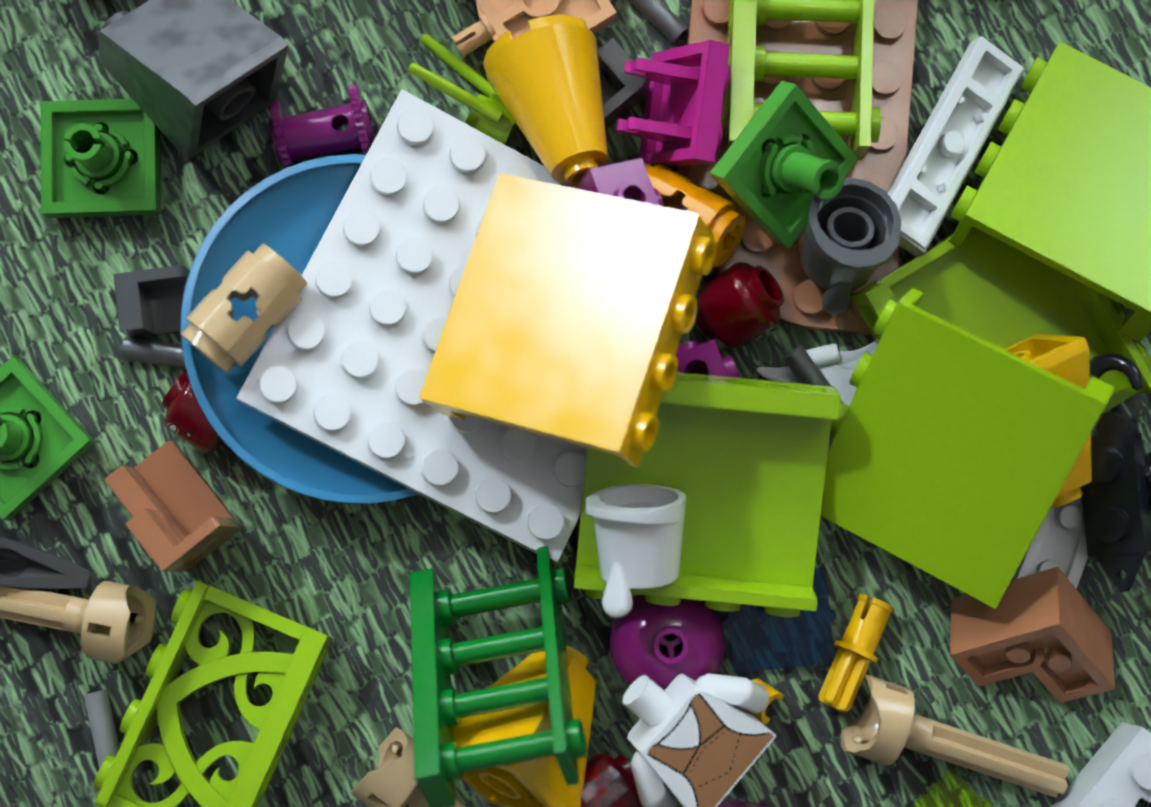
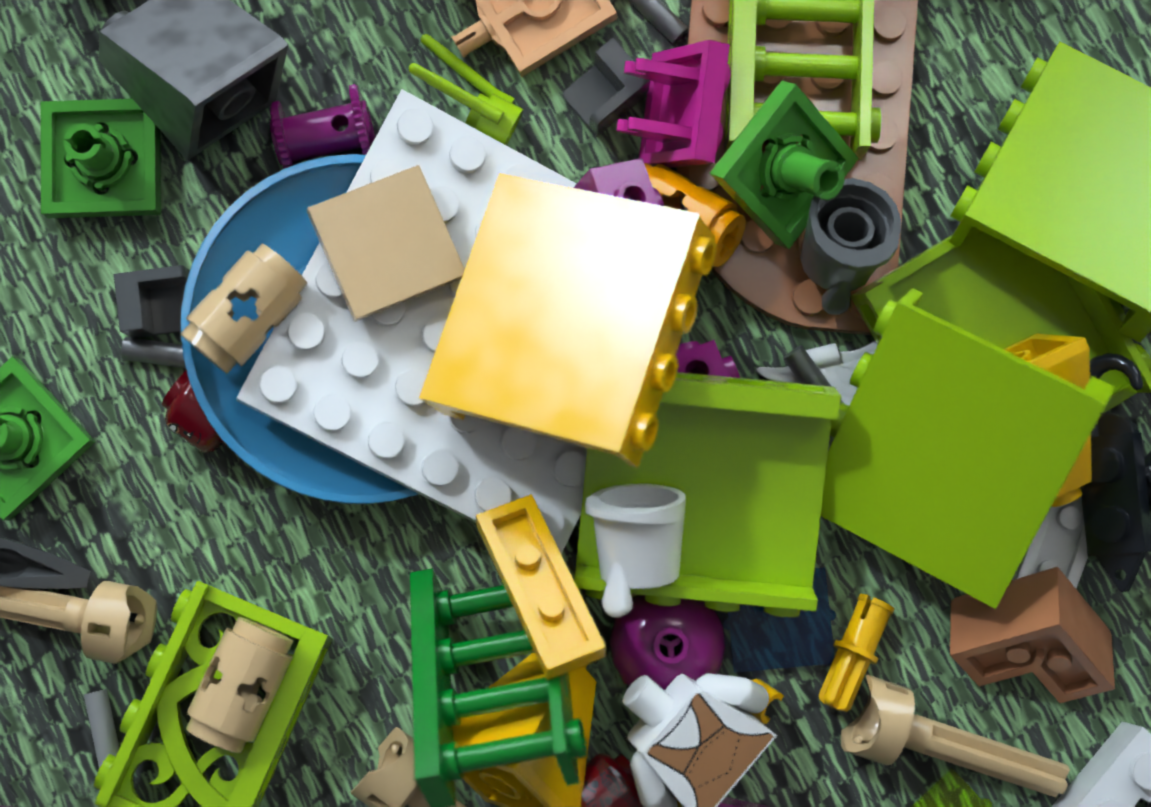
nougat panel [104,441,242,572] -> none
yellow cone [483,14,608,187] -> none
dark red head [696,262,784,348] -> none
white plate [887,36,1025,257] -> none
none -> tan piece [186,617,293,753]
none -> tan tile [307,165,465,322]
none -> yellow piece [476,494,606,680]

